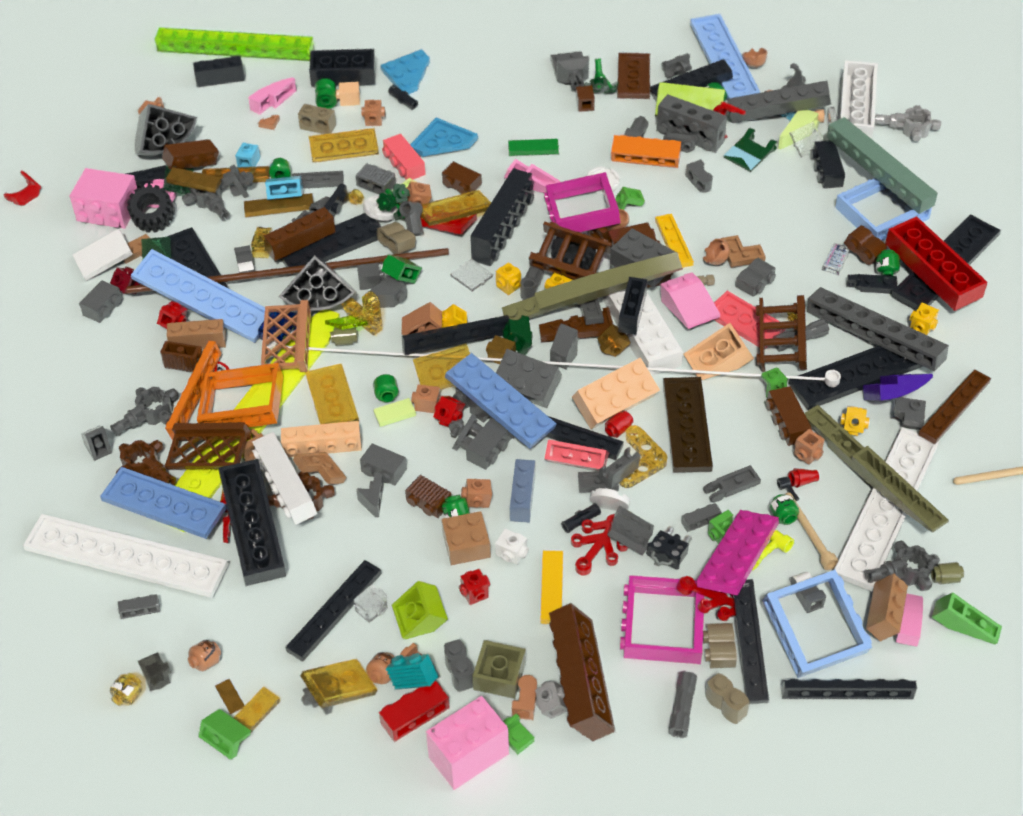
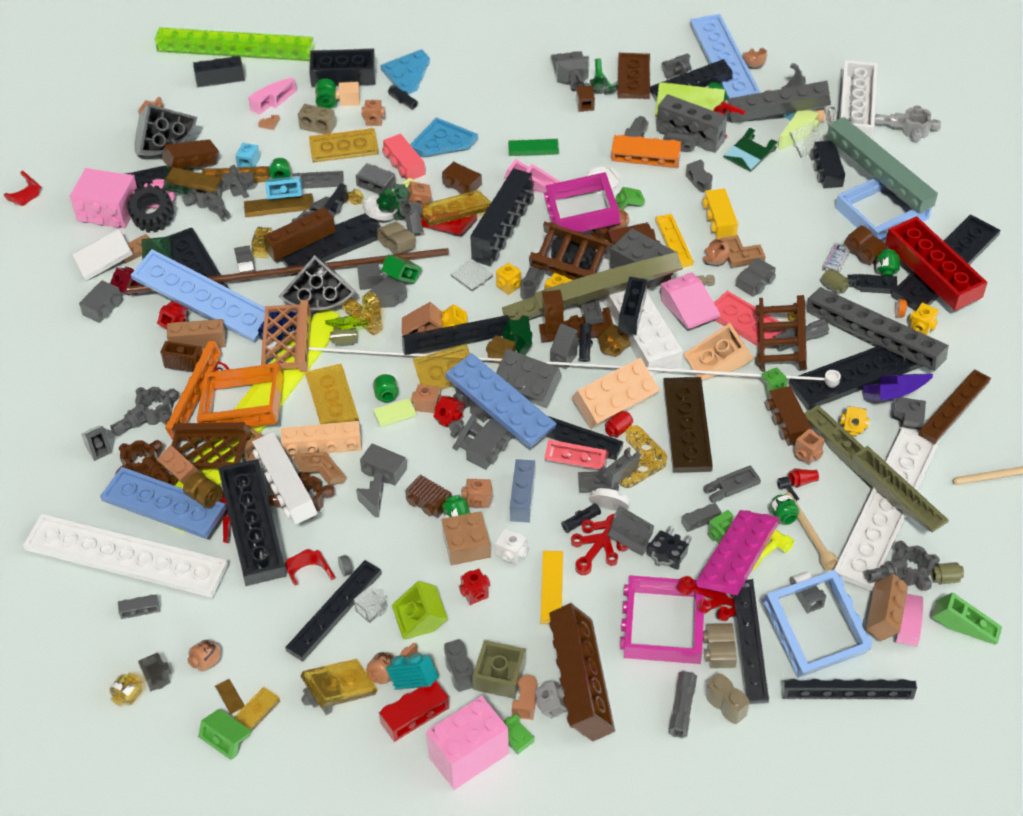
none -> nougat brick [157,445,200,485]
none -> pearl gold wheel [183,472,222,508]
none -> red helmet [285,549,336,586]
none -> dark grey tile [338,555,352,576]
none -> reddish brown brick [542,290,564,334]
none -> black pin [578,323,593,362]
none -> yellow brick [702,188,738,239]
none -> olive brick [821,269,849,294]
none -> orange tile [895,299,907,318]

